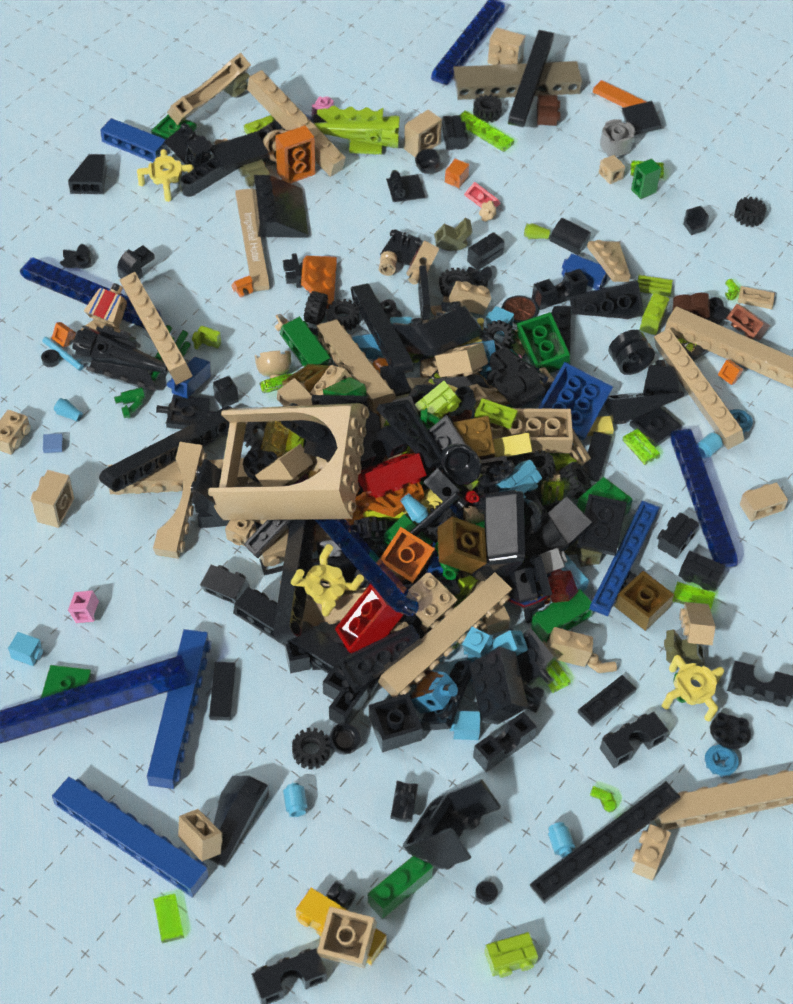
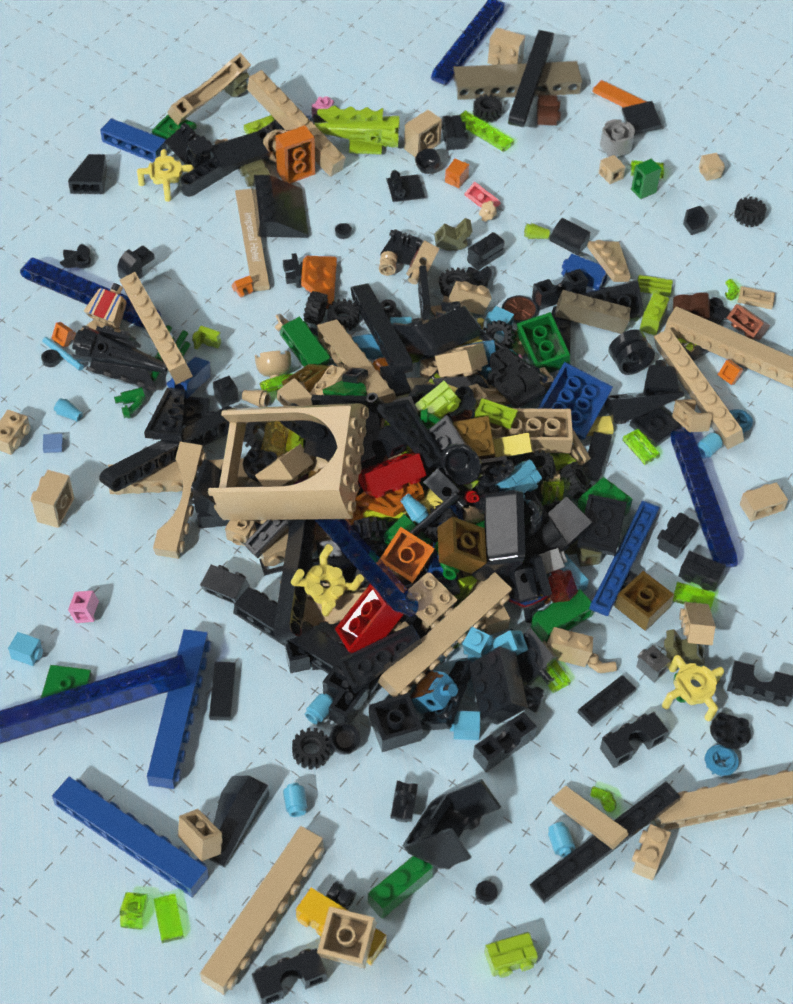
none -> clear neon green bracket [120,892,148,930]
none -> black wing [144,388,186,442]
none -> tan brick [200,826,324,995]
none -> tan cone [242,390,271,407]
none -> medium azure brick [305,694,334,725]
none -> black tile [335,223,352,239]
none -> black tile [342,367,368,384]
none -> black cone [366,392,386,418]
none -> tan tile [551,785,628,849]
none -> dark tan brick [555,290,630,334]
none -> flat silver brick [636,645,671,683]
none -> tan panel [672,399,712,432]
none -> tan brick [699,153,725,181]

